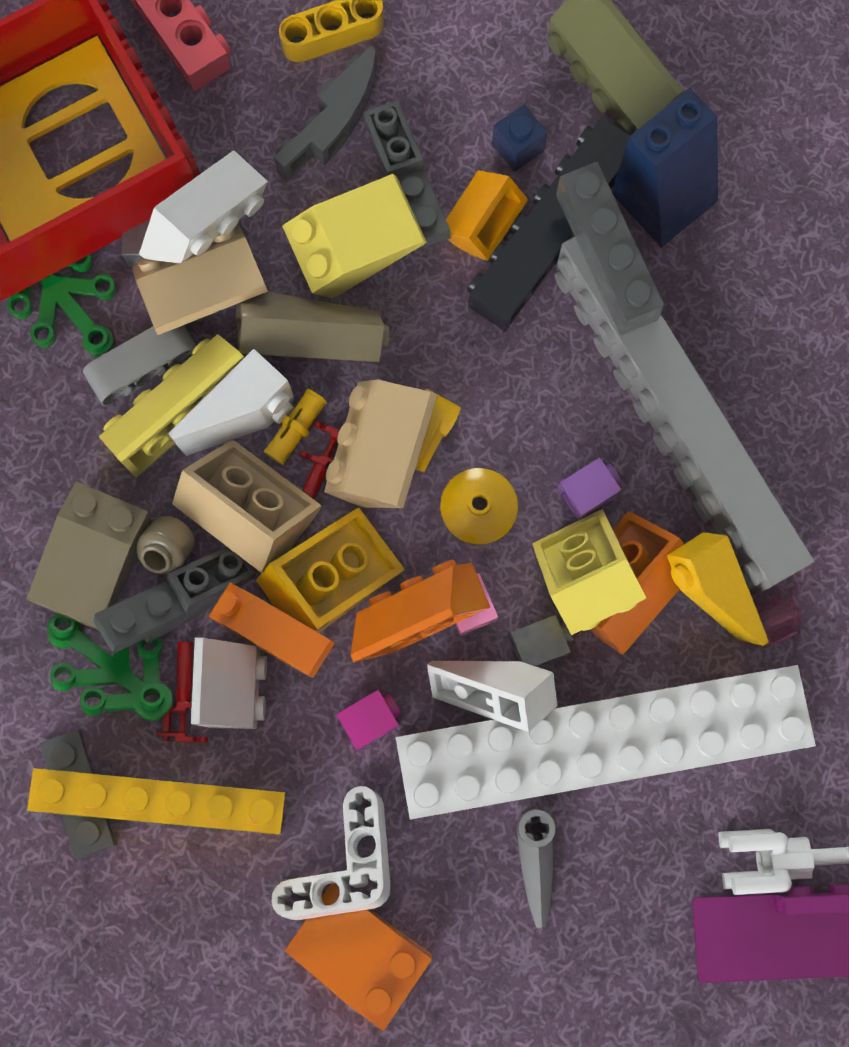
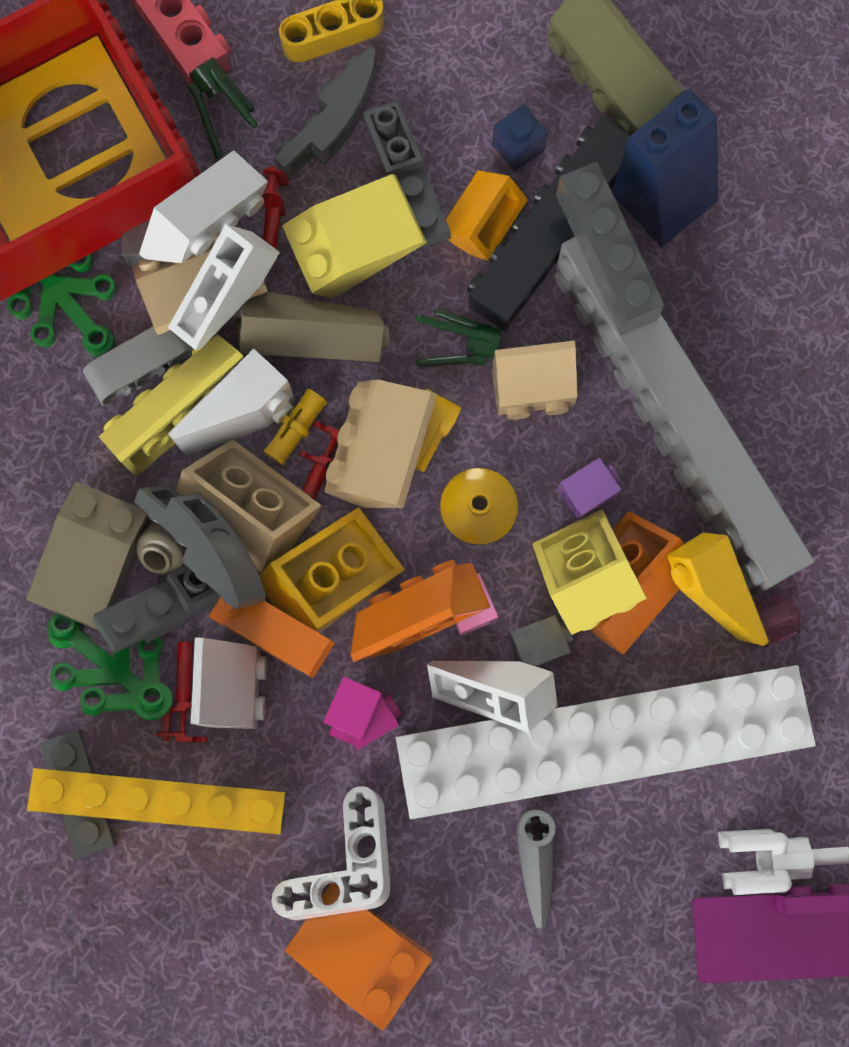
none -> dark grey slope [134,484,266,609]
none -> white slope [168,224,280,350]
none -> dark green plant [187,57,258,159]
none -> red piece [262,166,289,265]
none -> dark pink brick [323,676,383,744]
none -> dark green plant [416,308,501,367]
none -> tan slope [492,340,577,420]

